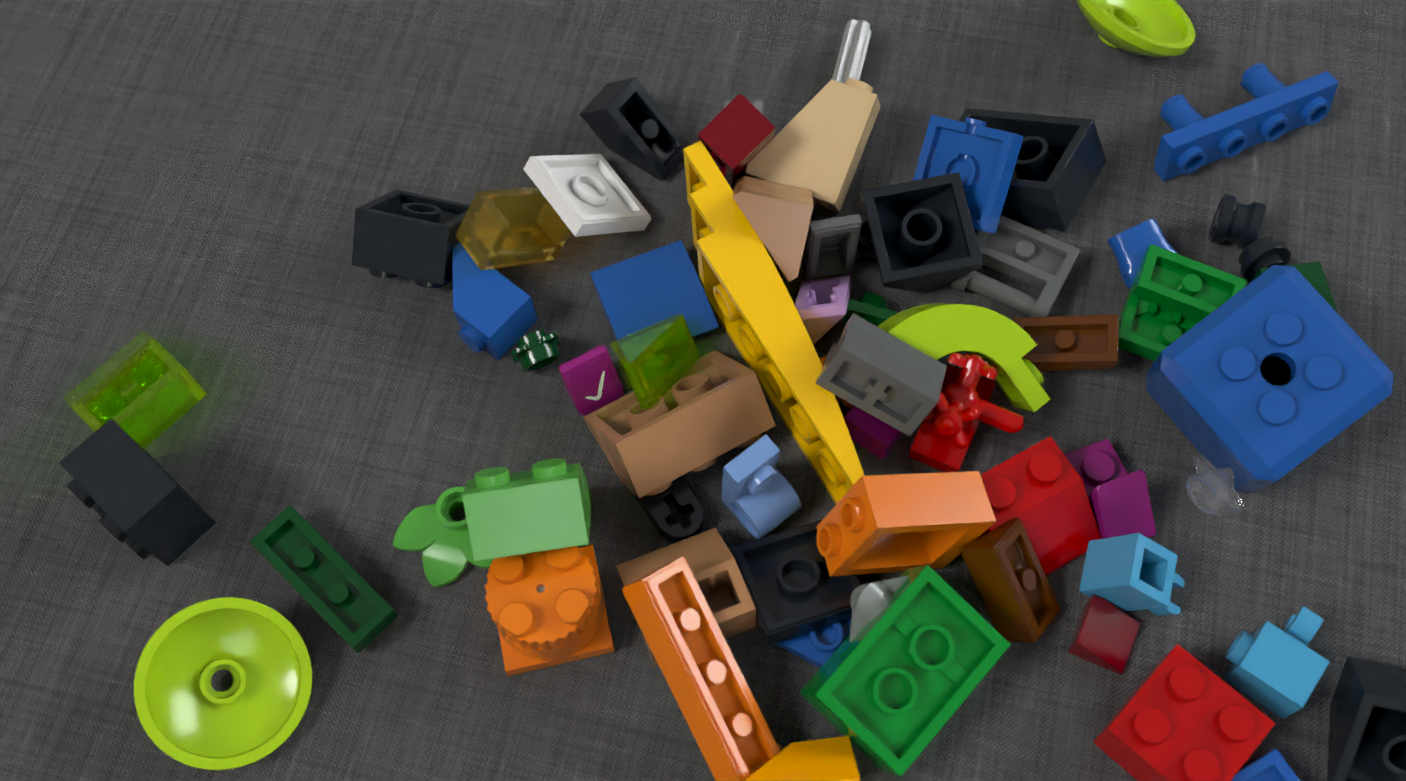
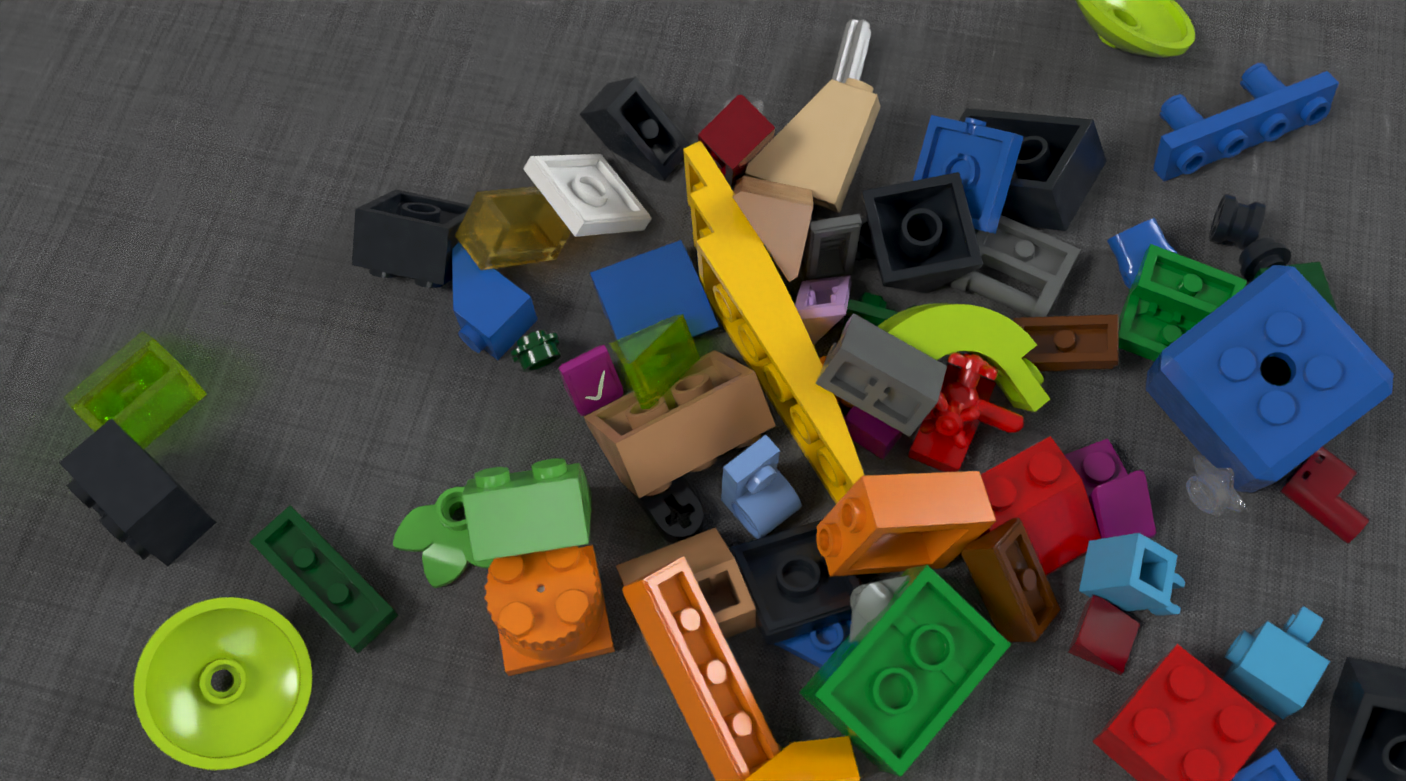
none -> dark red piece [1280,446,1370,544]

